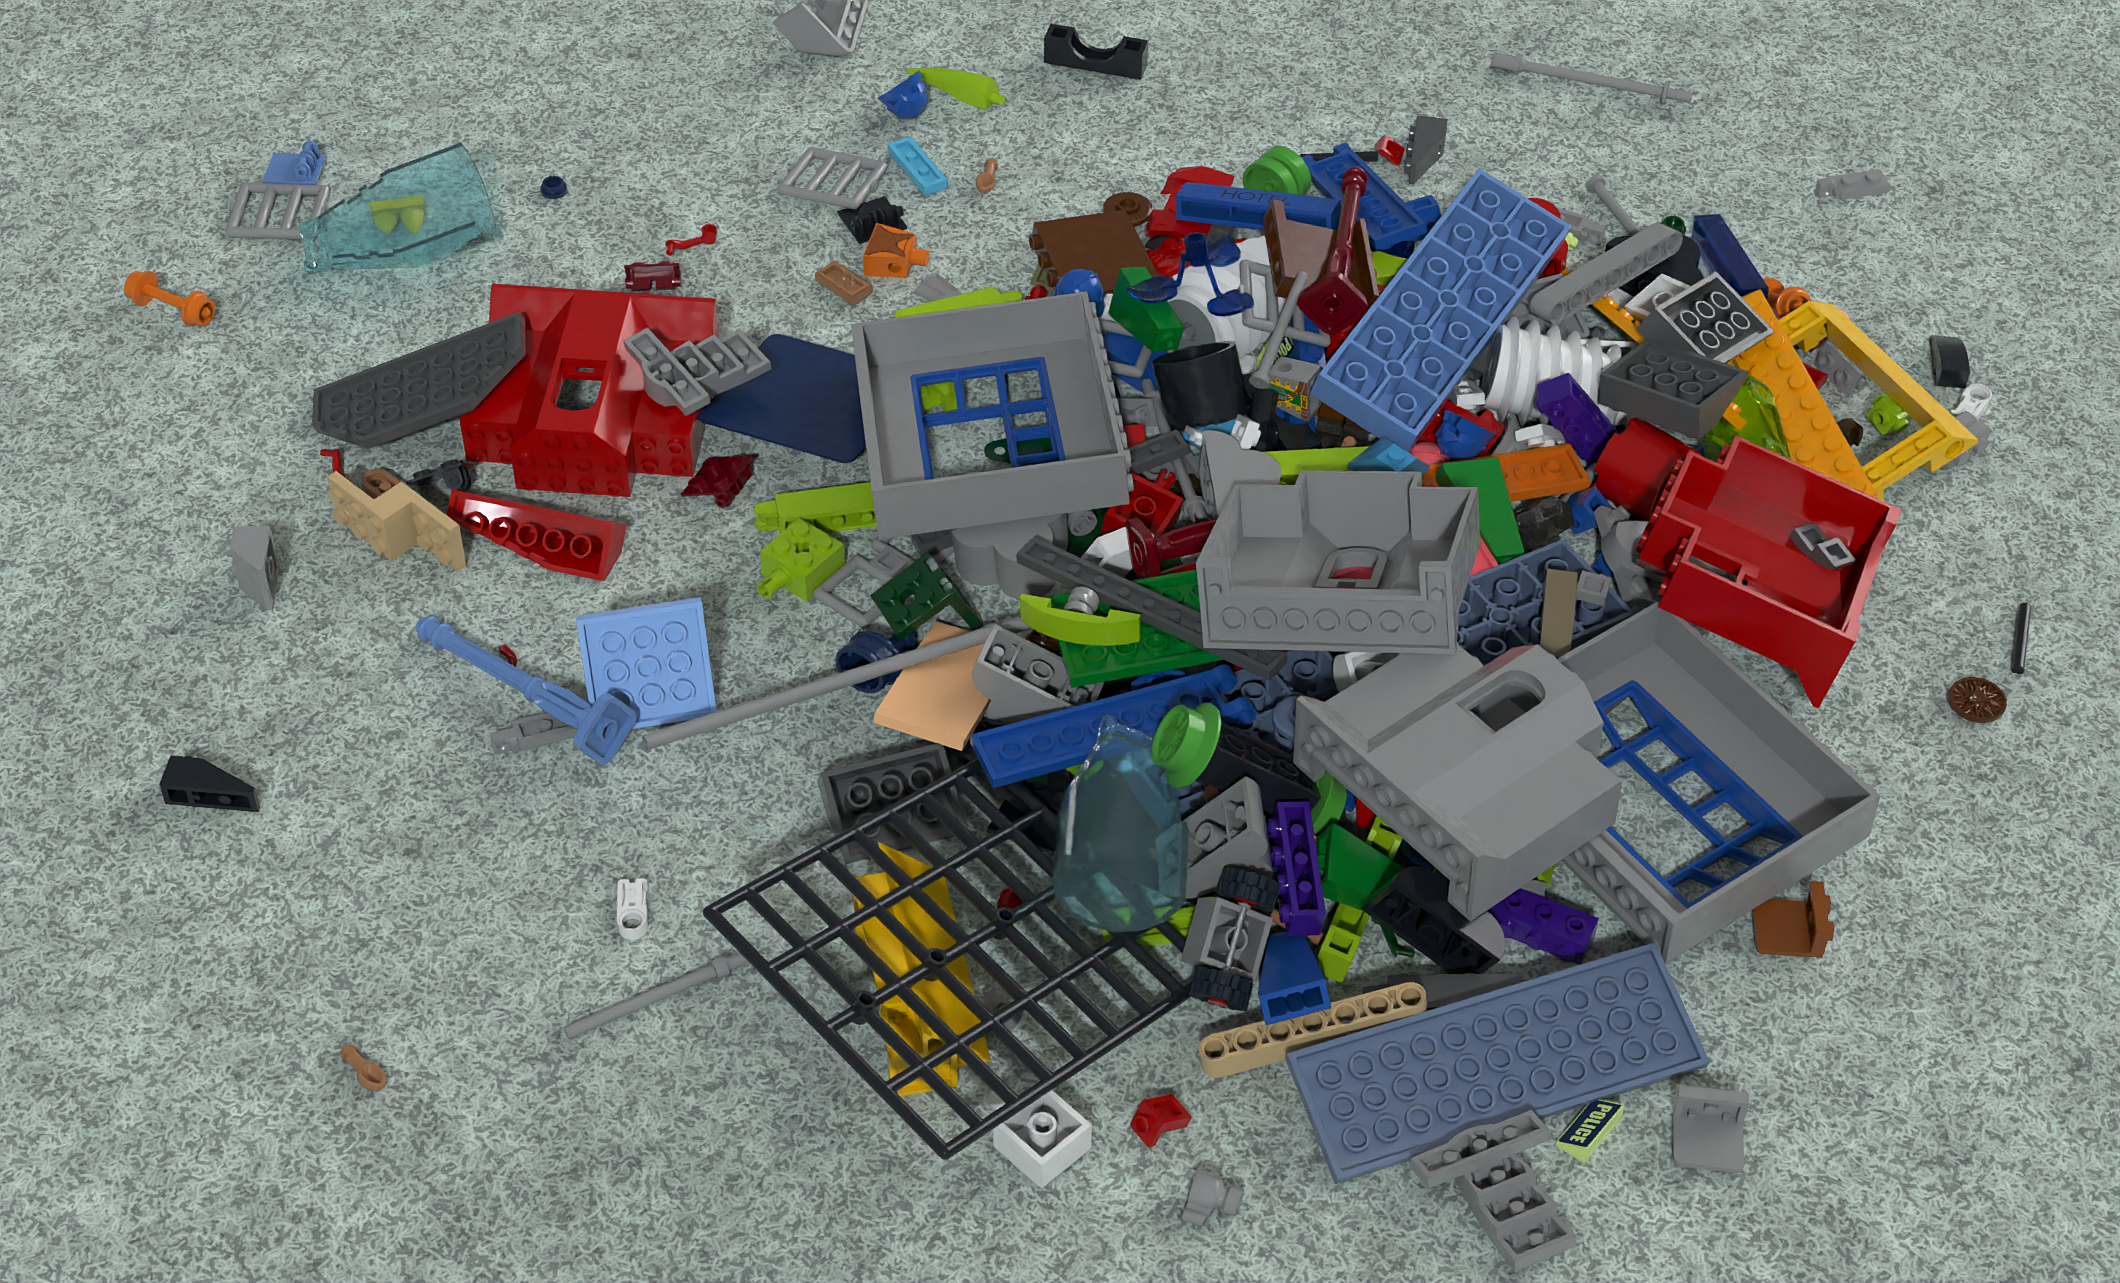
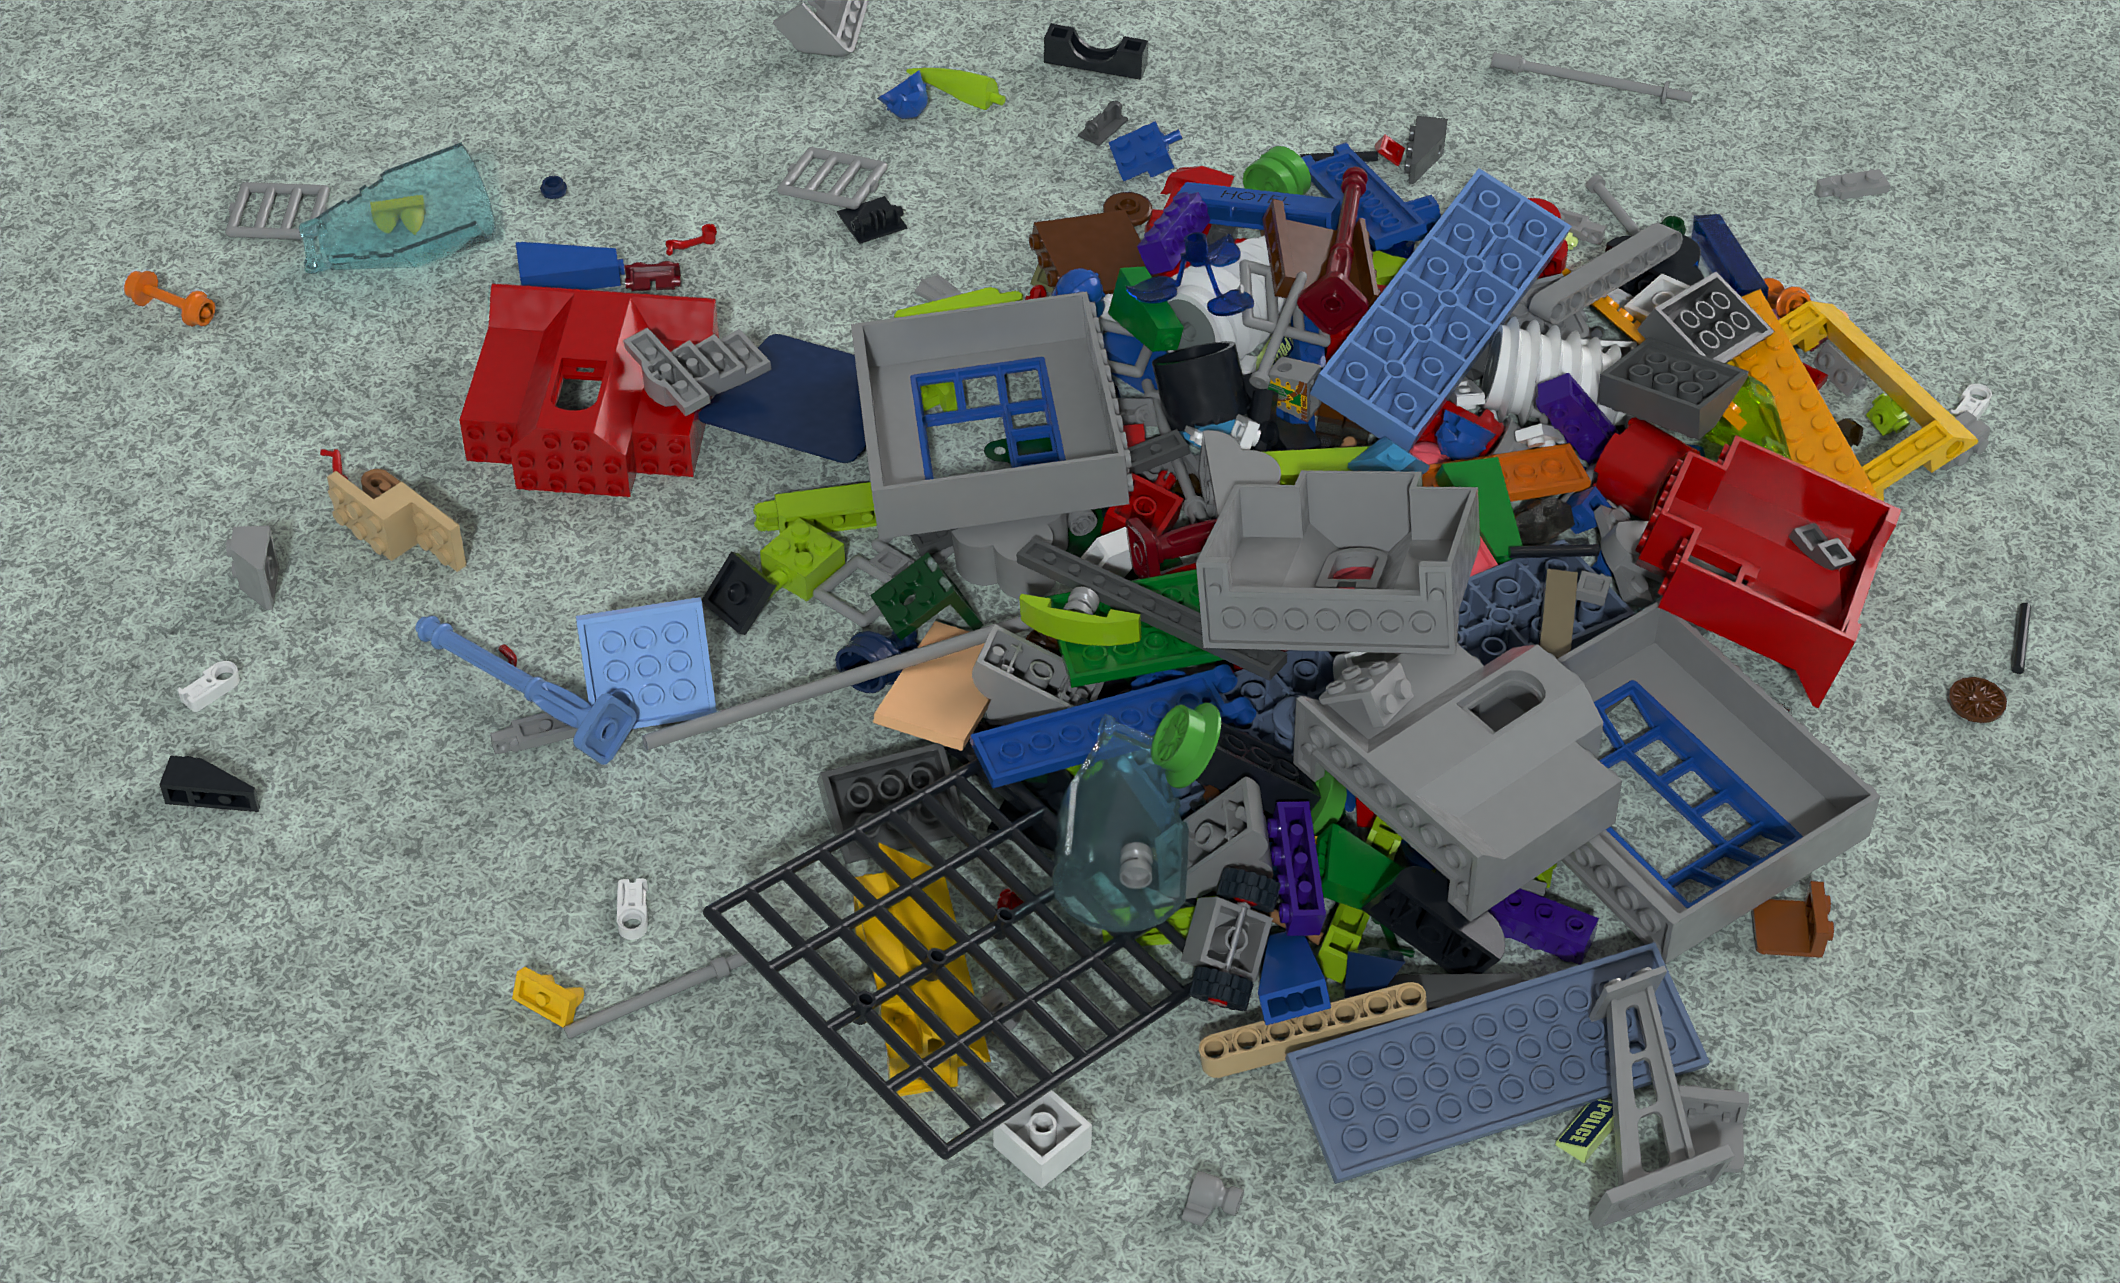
medium blue hinge [263,141,326,185] -> none
dark grey plate [312,312,526,449] -> none
medium nougat piece [341,1045,386,1091] -> none
black hinge [406,459,474,491] -> none
red wedge [447,489,627,581] -> none
dark red hinge [681,455,754,508] -> none
medium nougat plate [815,261,872,306] -> none
orange torso [863,223,930,278] -> none
medium azure plate [888,136,948,196] -> none
medium nougat piece [976,158,998,193] -> none
red bracket [1130,1094,1192,1147] -> none
light grey slope [1410,1110,1577,1271] -> none
black slope [1930,335,1970,389] -> none
none -> white piece [178,661,240,712]
none -> yellow tile [512,966,584,1027]
none -> blue slope [515,242,625,290]
none -> black plate [701,551,777,635]
none -> dark grey hinge [1078,101,1128,146]
none -> blue plate [1108,121,1183,181]
none -> light grey wheel [1120,842,1153,889]
none -> dark purple brick [1137,192,1211,275]
none -> light grey bracket [1319,661,1414,728]
none -> dark blue slope [1344,947,1405,999]
none -> black bar [1508,544,1599,558]
none -> light grey piece [1589,966,1735,1230]

